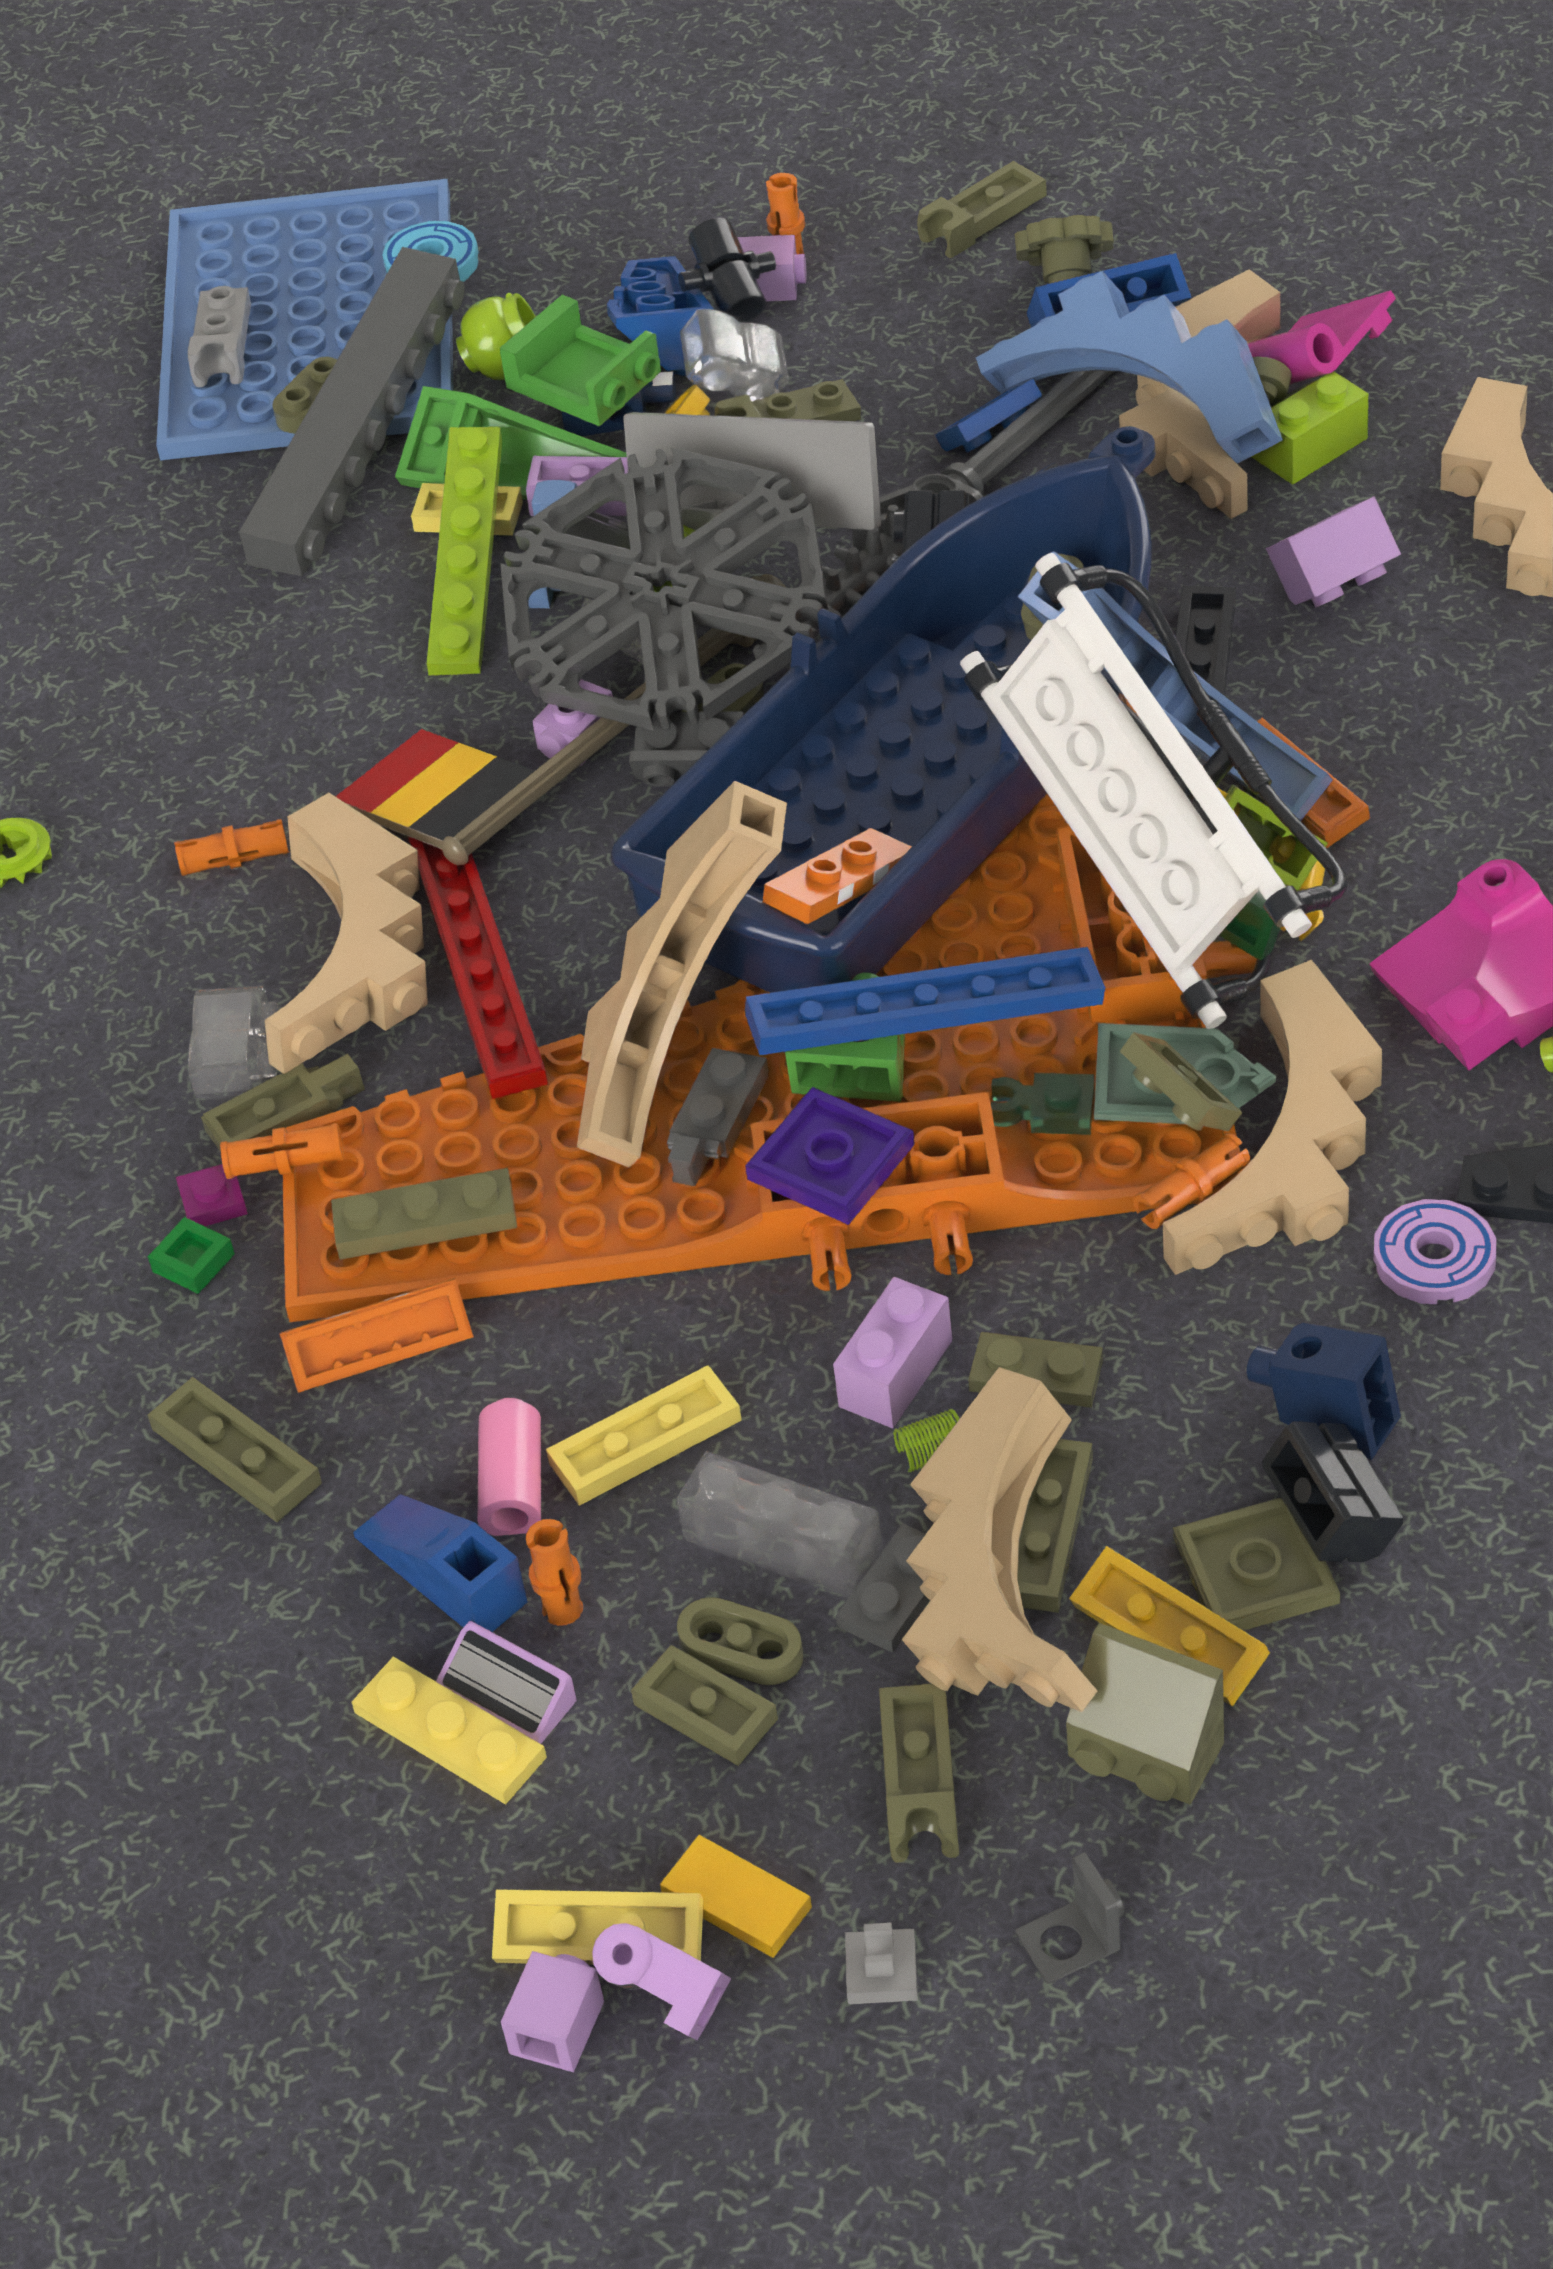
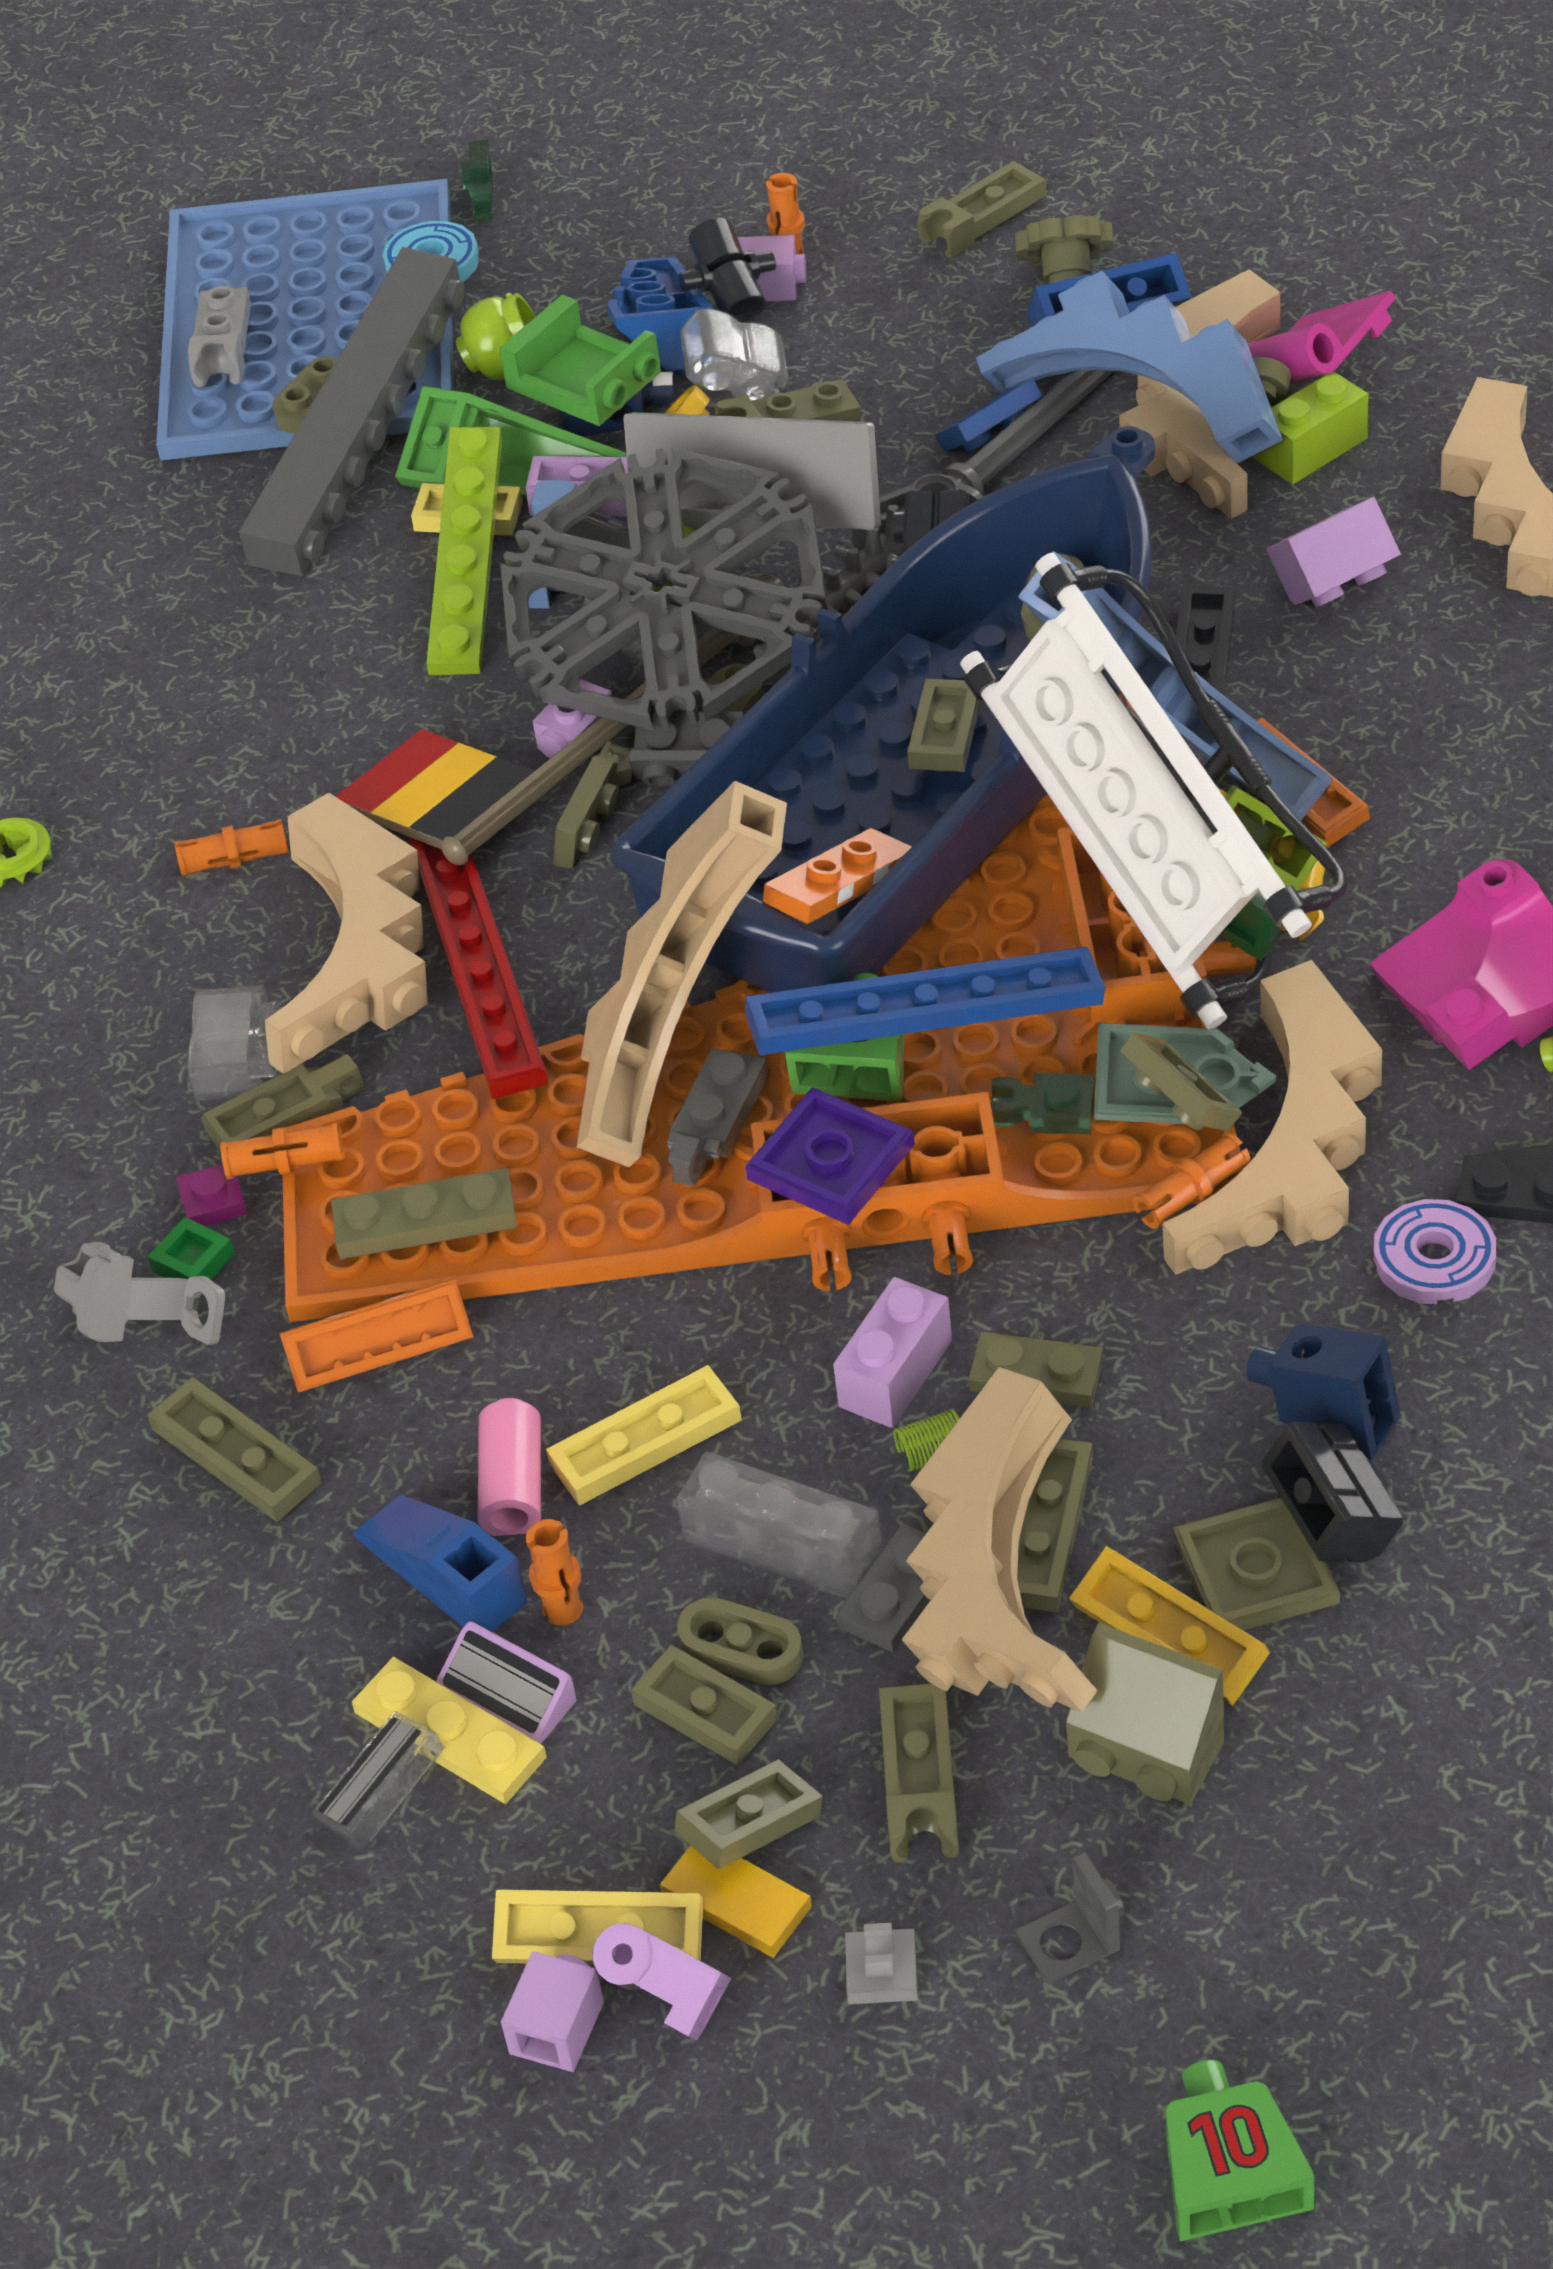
none -> light grey piece [54,1242,225,1345]
none -> slope [311,1710,445,1851]
none -> clear green plate [461,140,493,220]
none -> olive hinge [553,740,637,869]
none -> olive plate [675,1759,823,1870]
none -> olive plate [908,679,981,772]
none -> bright green torso [1165,2060,1314,2242]

